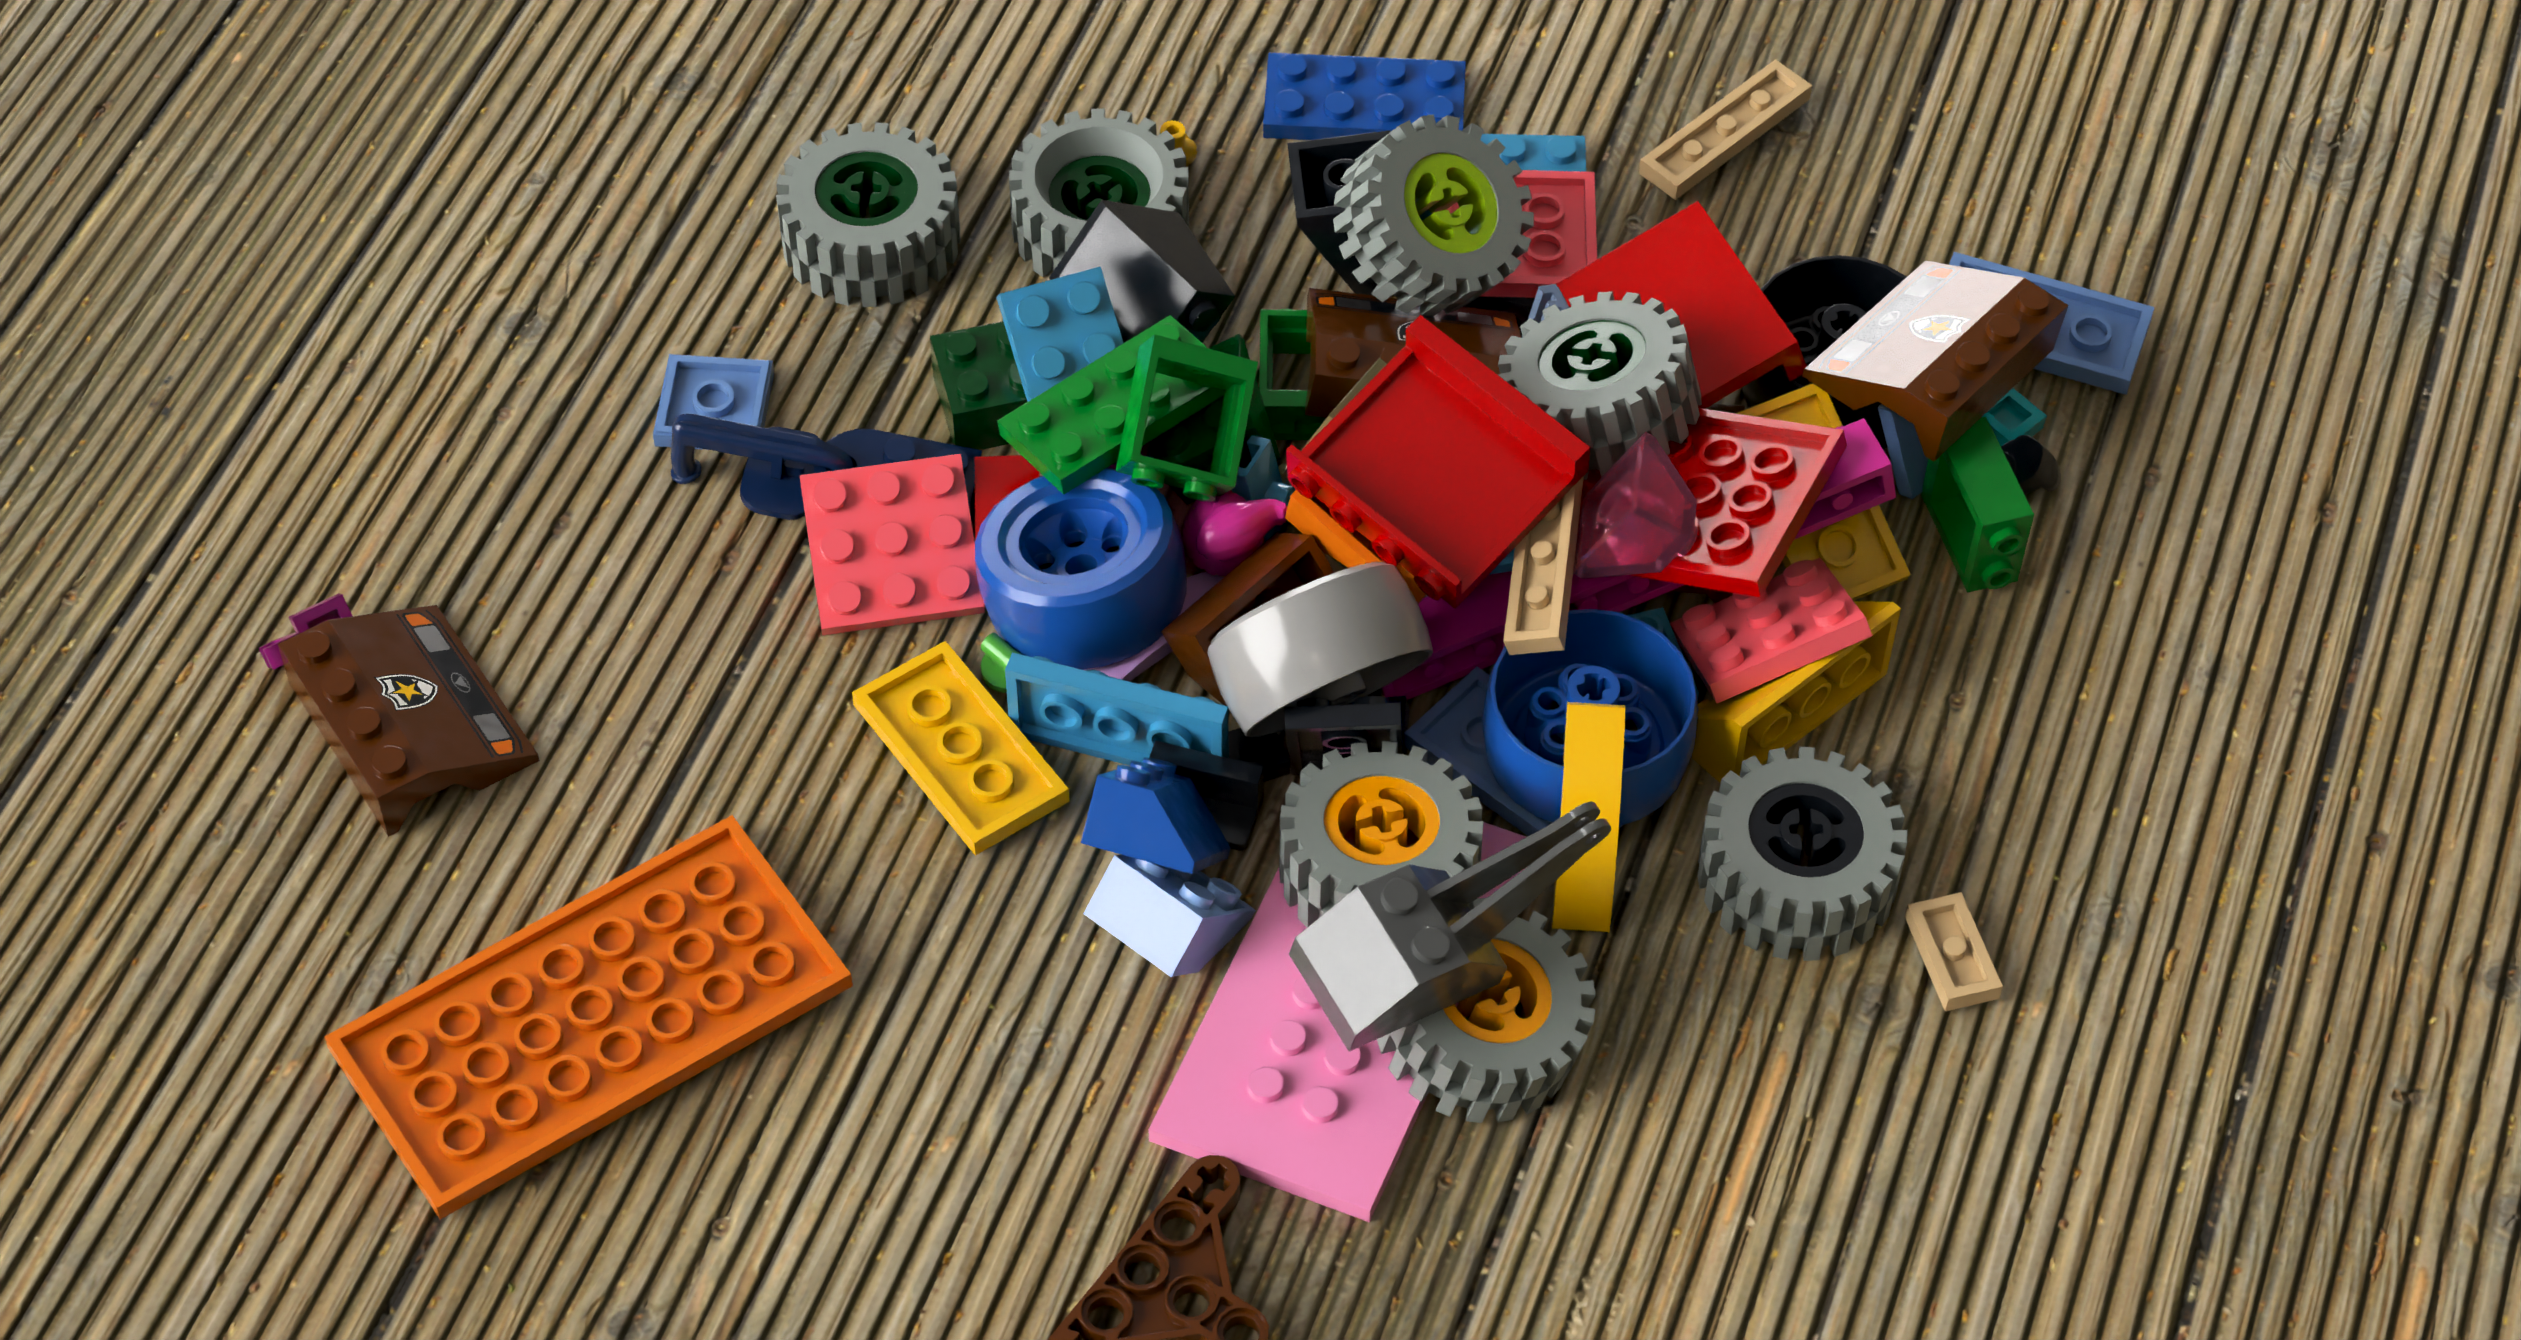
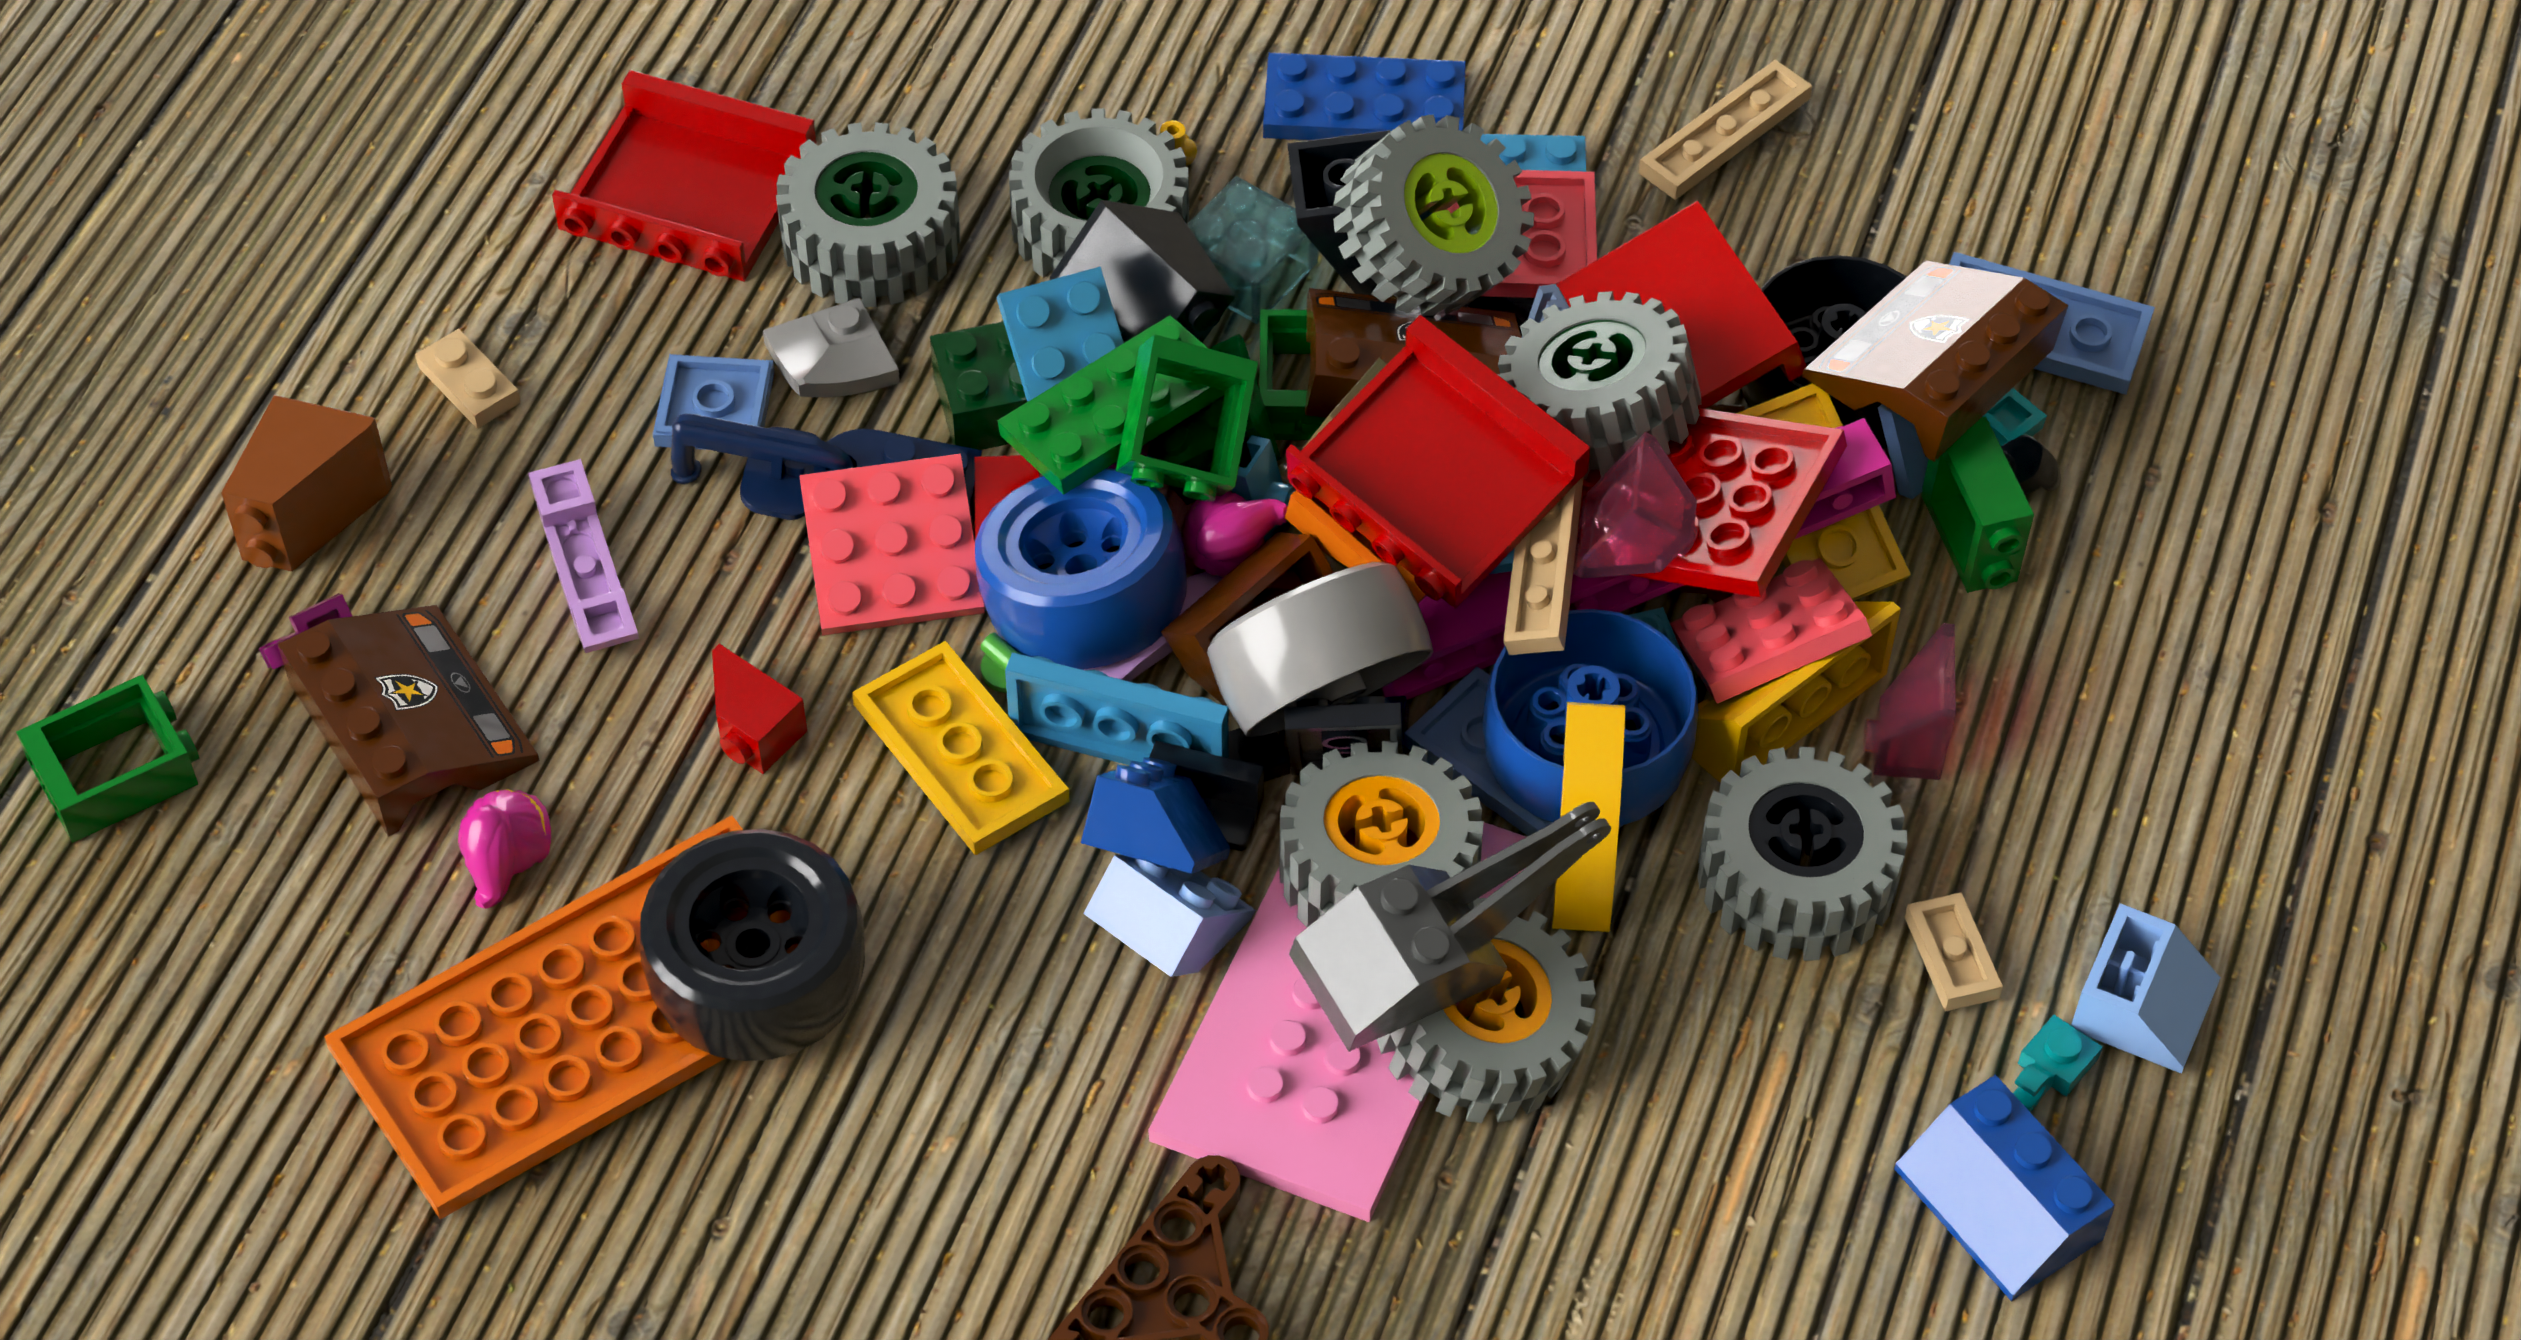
none -> green window [16,674,200,843]
none -> dark orange slope [221,395,392,571]
none -> tan plate [415,328,521,429]
none -> dark pink hair [458,789,551,909]
none -> lavender slope [528,459,639,653]
none -> red panel [552,70,817,282]
none -> black wheel [640,829,865,1061]
none -> red slope [712,643,808,774]
none -> light grey plate [763,298,900,397]
none -> clear light blue brick [1187,176,1318,324]
none -> clear pink slope [1863,623,1956,780]
none -> slope [1894,1075,2115,1301]
none -> teal plate [2013,1015,2103,1112]
none -> light blue slope [2071,903,2221,1074]

